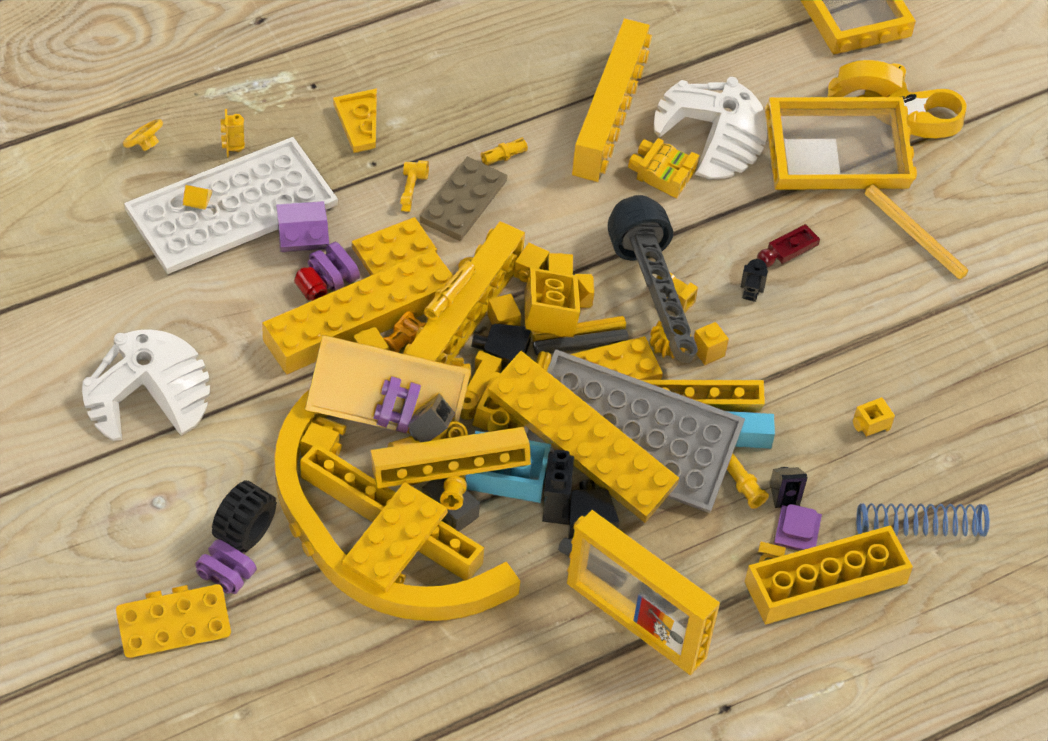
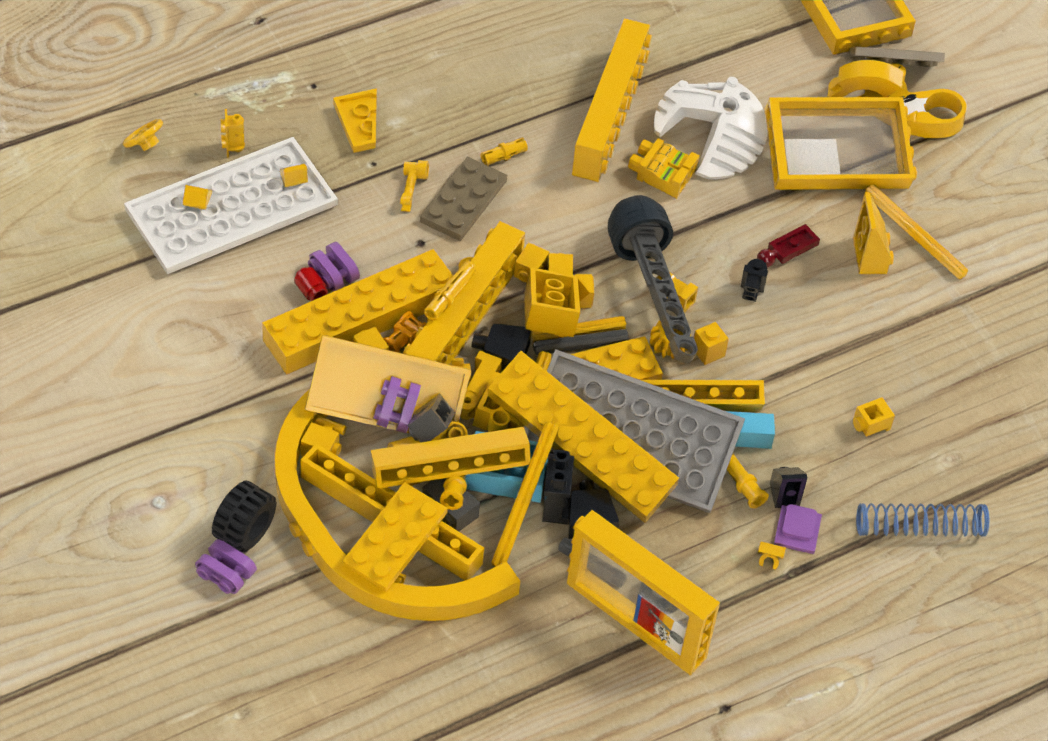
white piece [82,330,210,441] -> none
yellow bracket [116,584,231,658] -> none
medium lavender slope [276,201,329,252] -> none
yellow plate [352,217,437,276] -> none
yellow brick [487,293,522,326] -> none
yellow brick [744,525,913,625] -> none
none -> yellow slope [279,164,308,187]
none -> yellow axle [491,422,558,567]
none -> dark tan plate [848,47,945,67]
none -> yellow slope [853,192,894,274]

